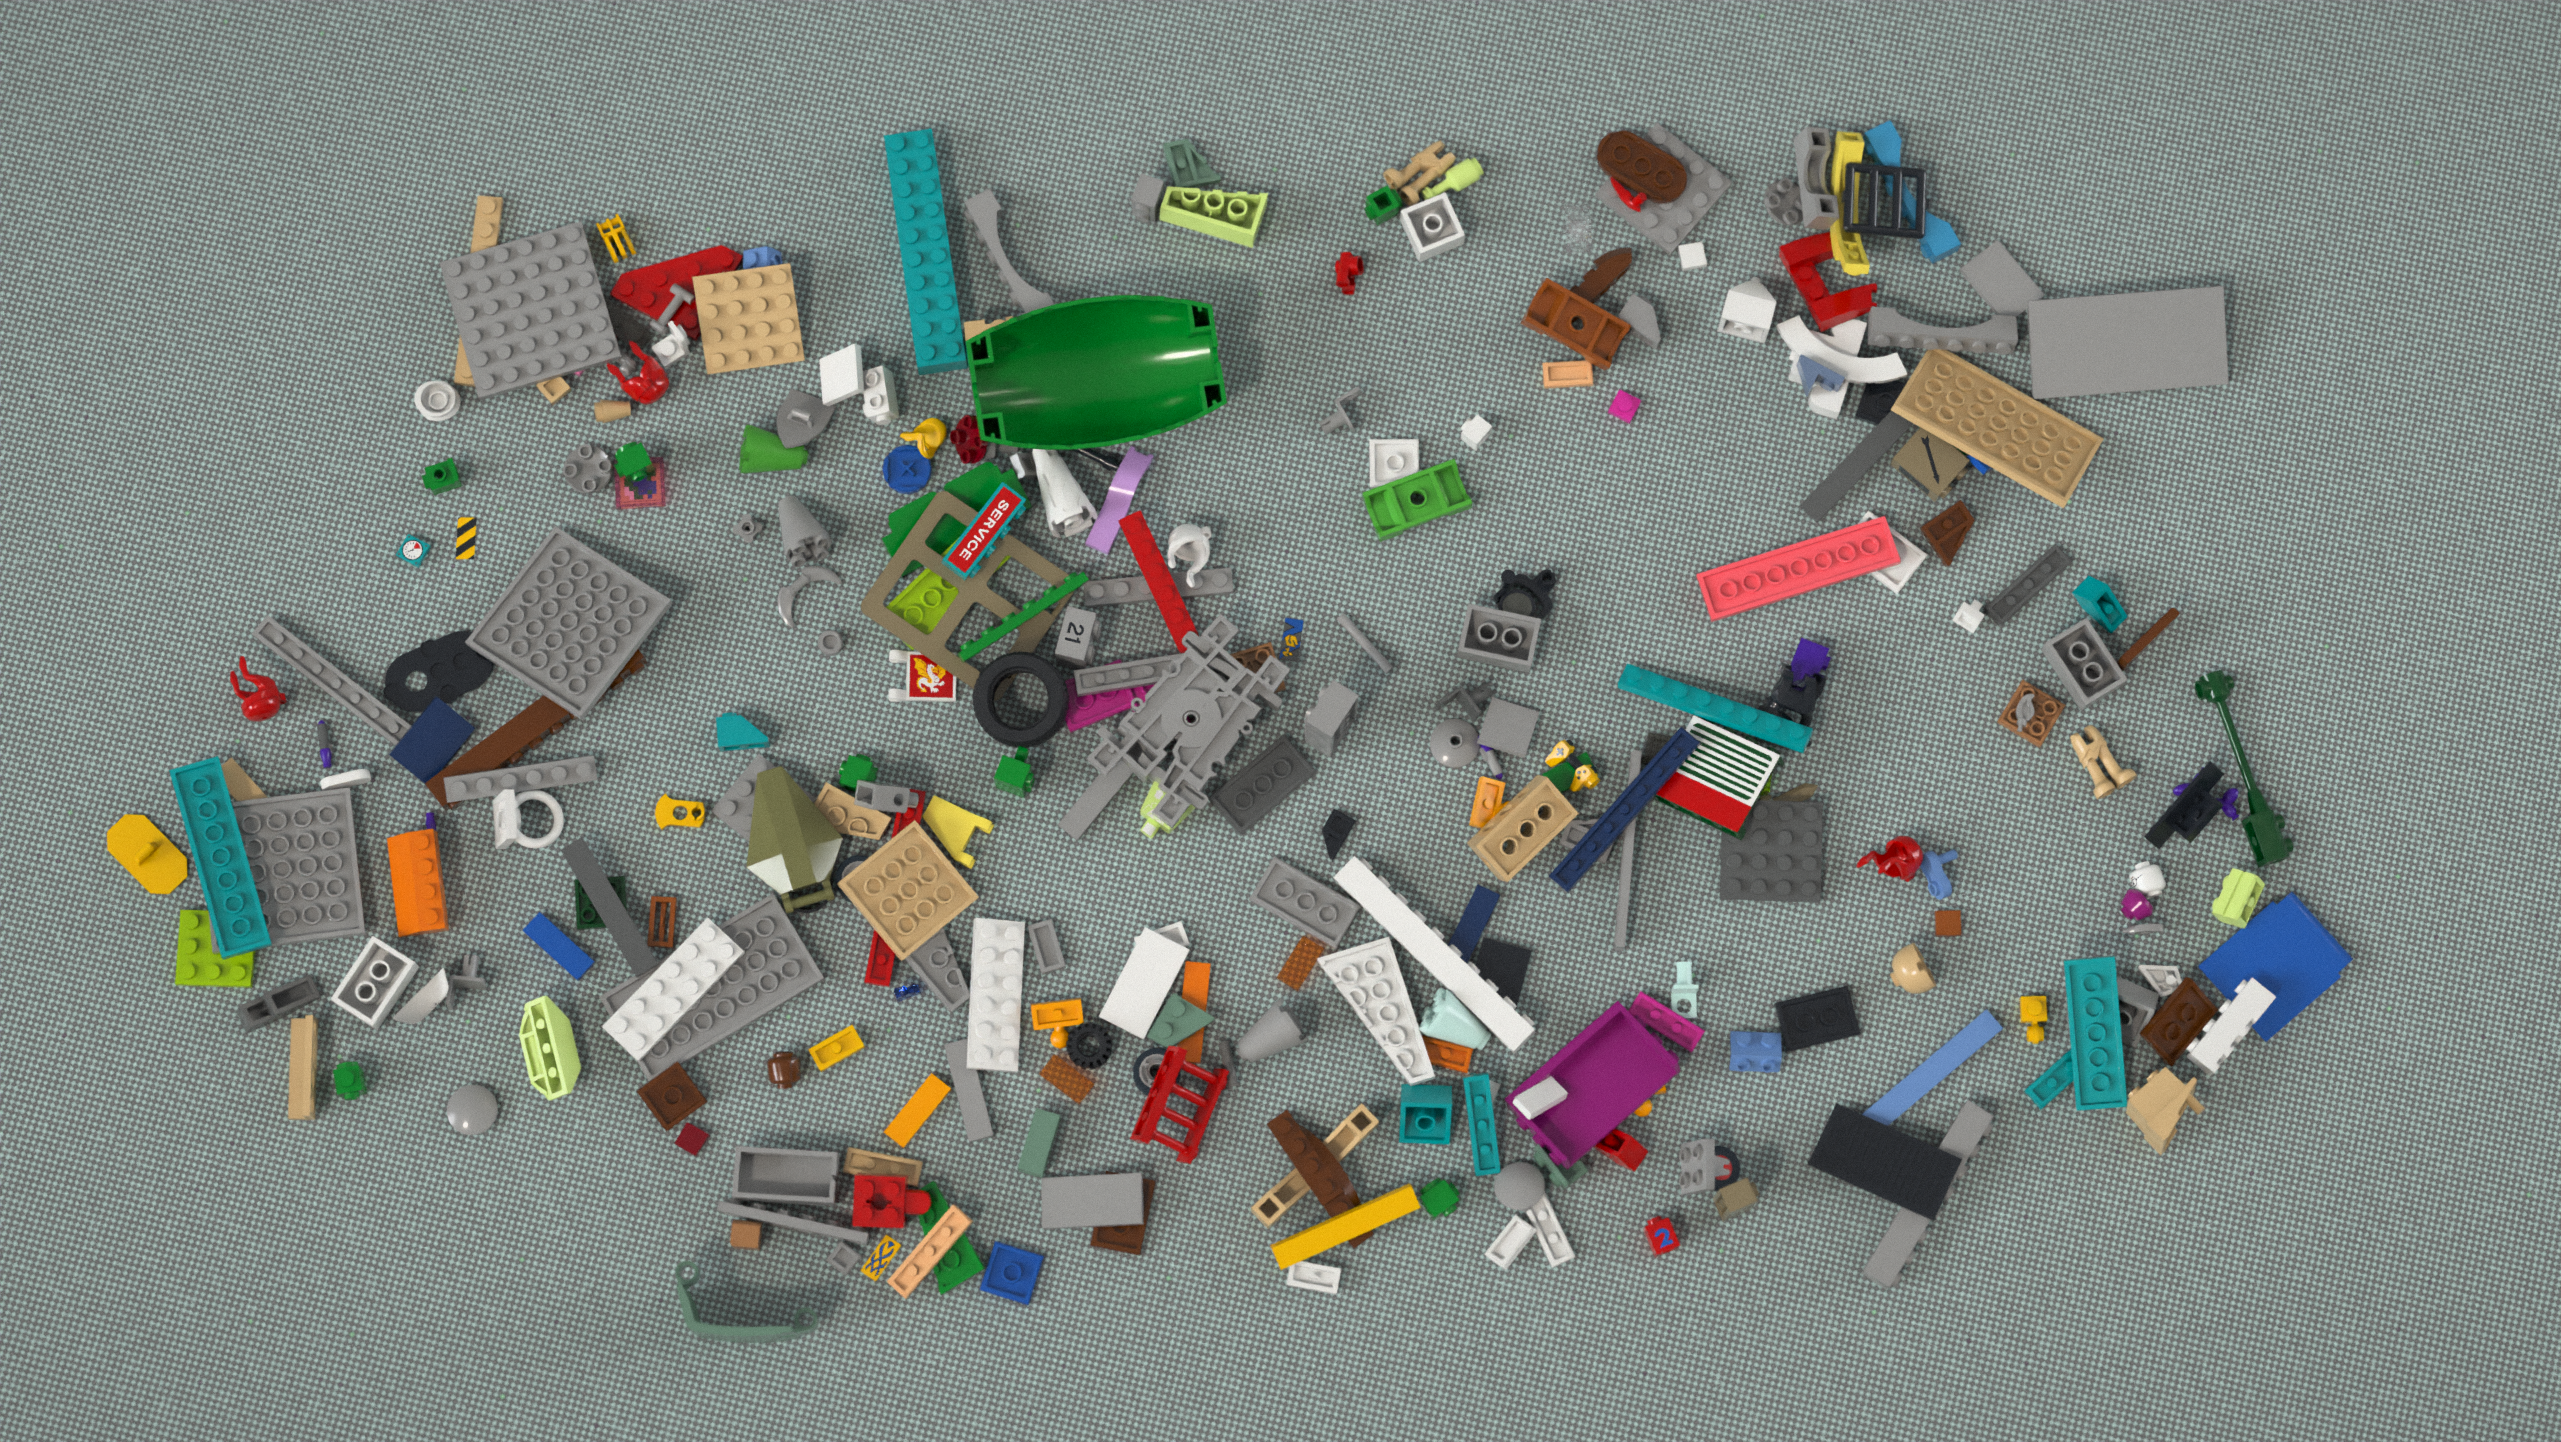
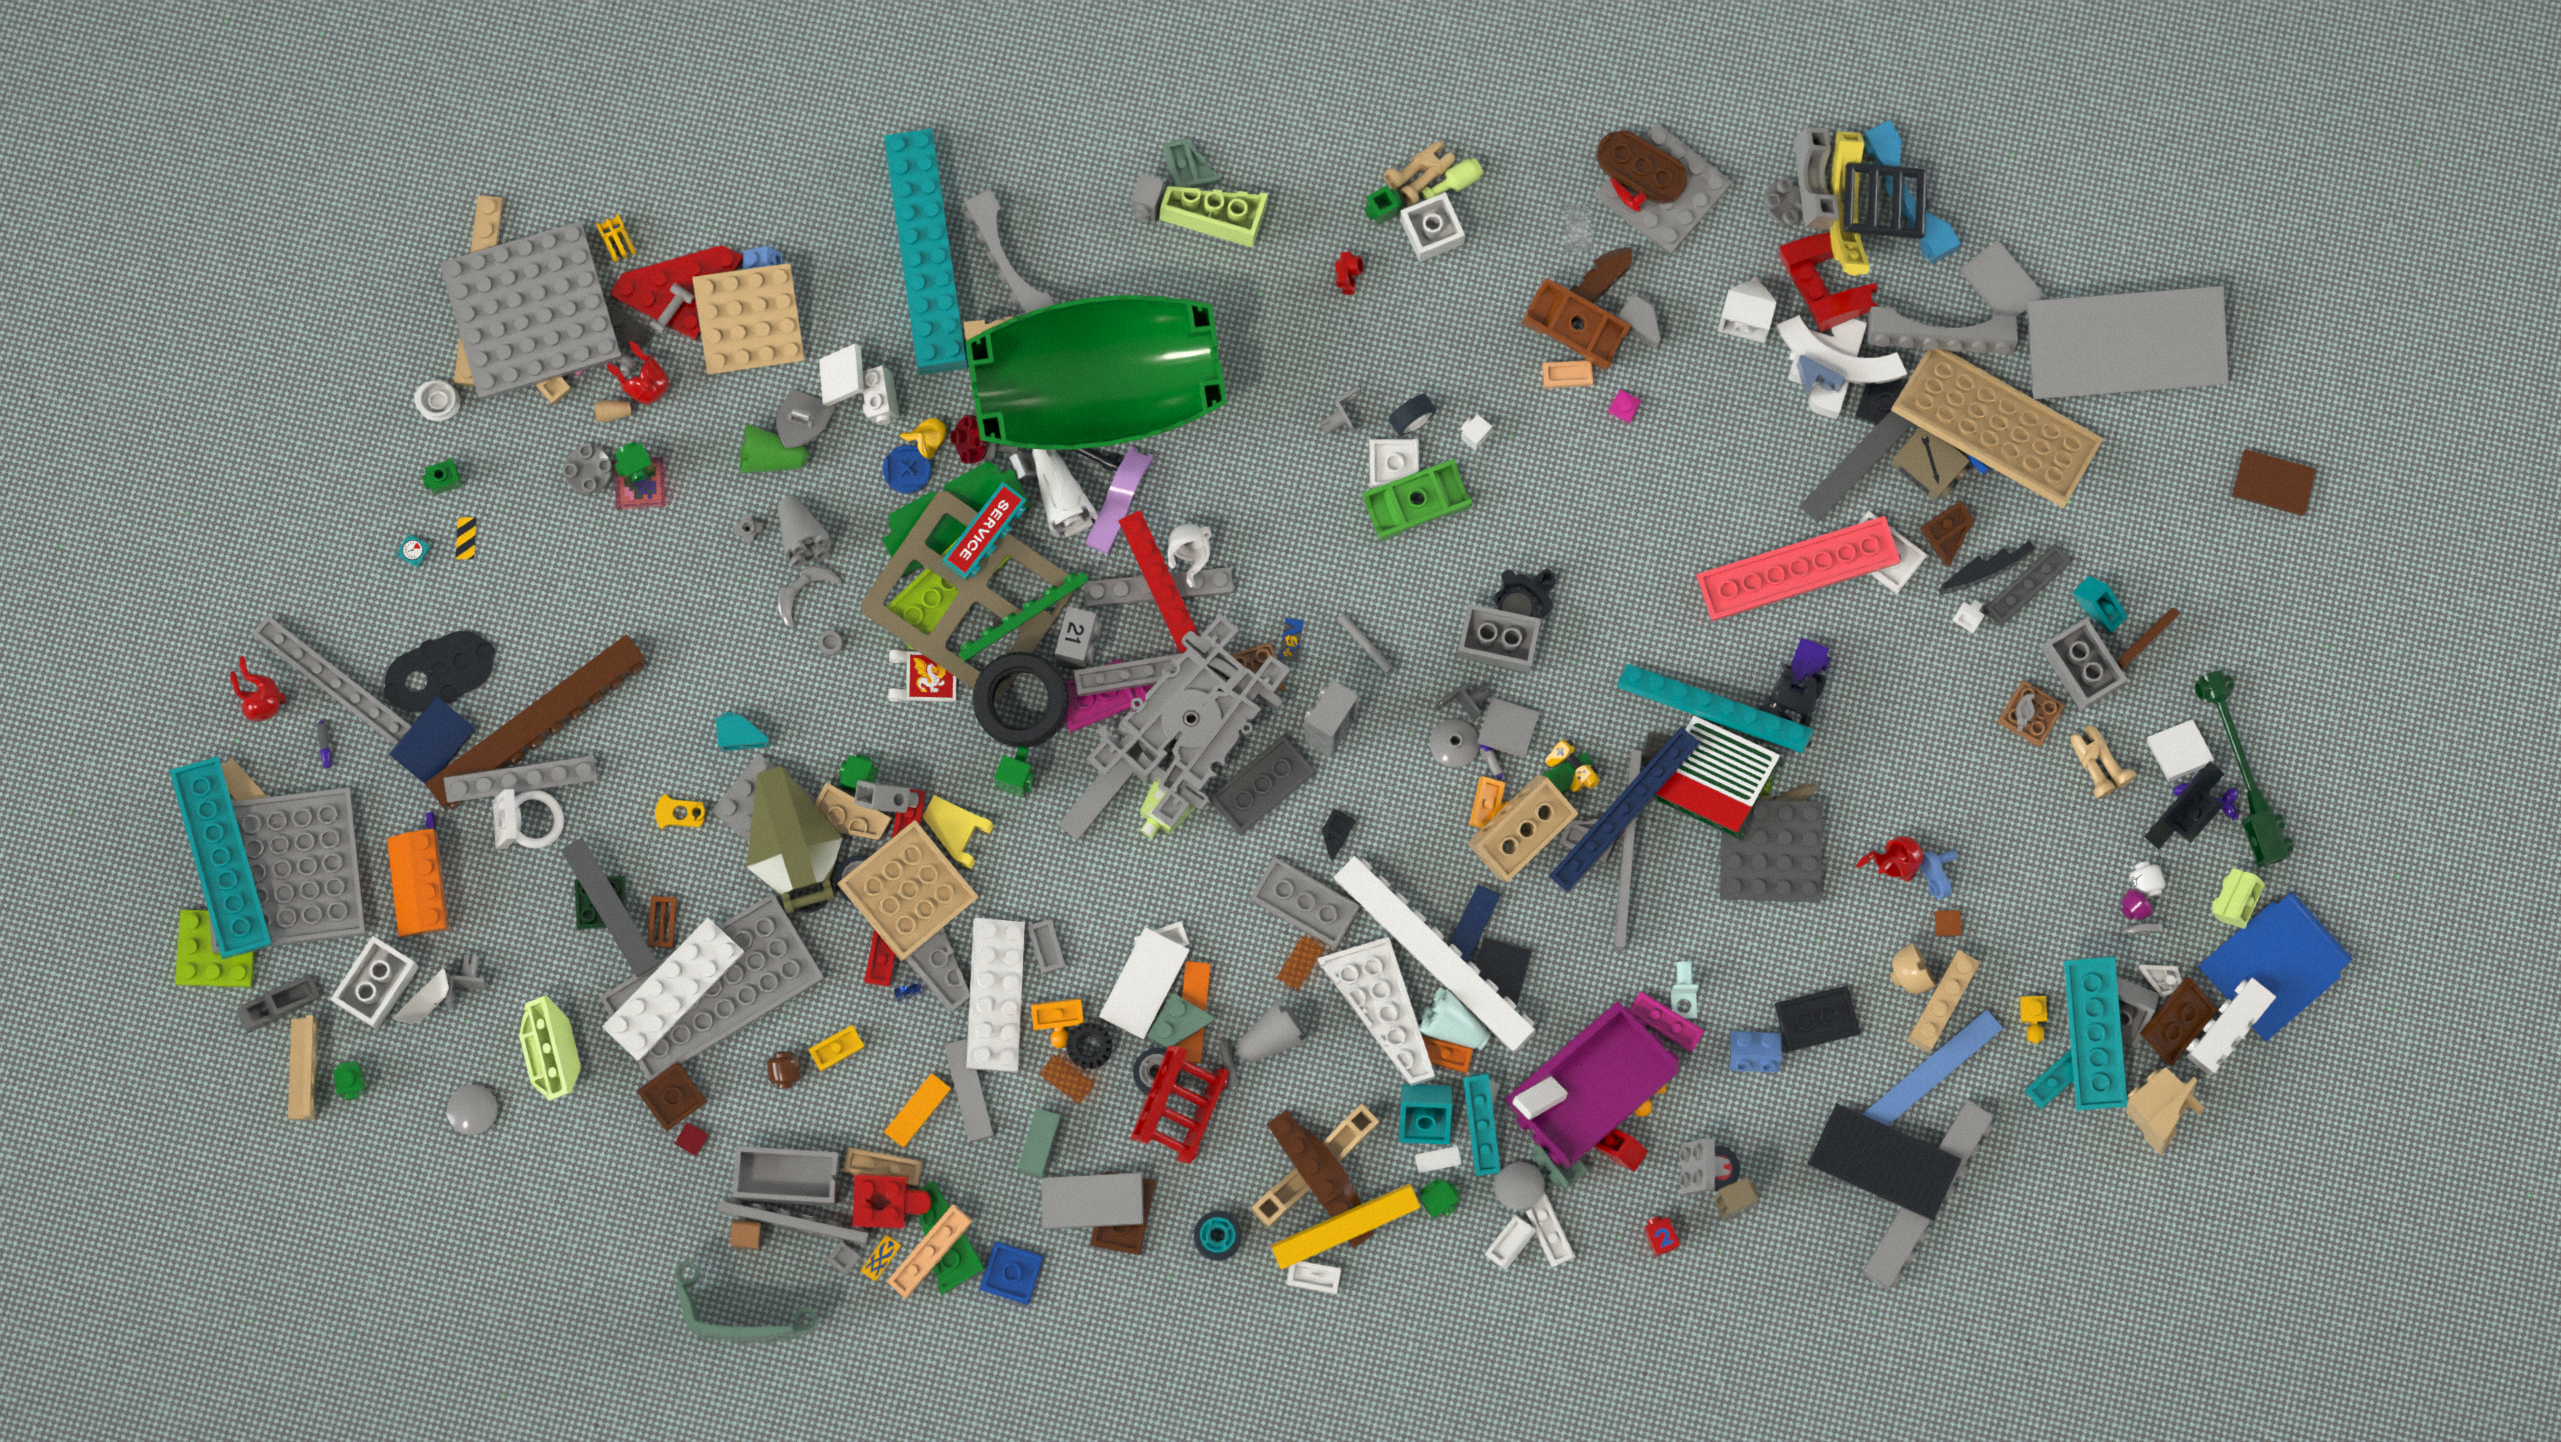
yellow shield [107,814,188,894] -> none
white tile [320,769,371,791] -> none
light grey plate [465,526,673,721] -> none
blue tile [522,912,595,981] -> none
white bracket [651,321,690,369] -> none
white tile [1678,241,1707,271] -> none
none -> wheel [1194,1211,1242,1261]
none -> black wheel [1388,393,1437,436]
none -> white sticker [1415,1146,1462,1173]
none -> tan arch [1906,950,1980,1053]
none -> black slope [1938,541,2036,595]
none -> white tile [2147,719,2214,782]
none -> reddish brown tile [2231,449,2316,517]

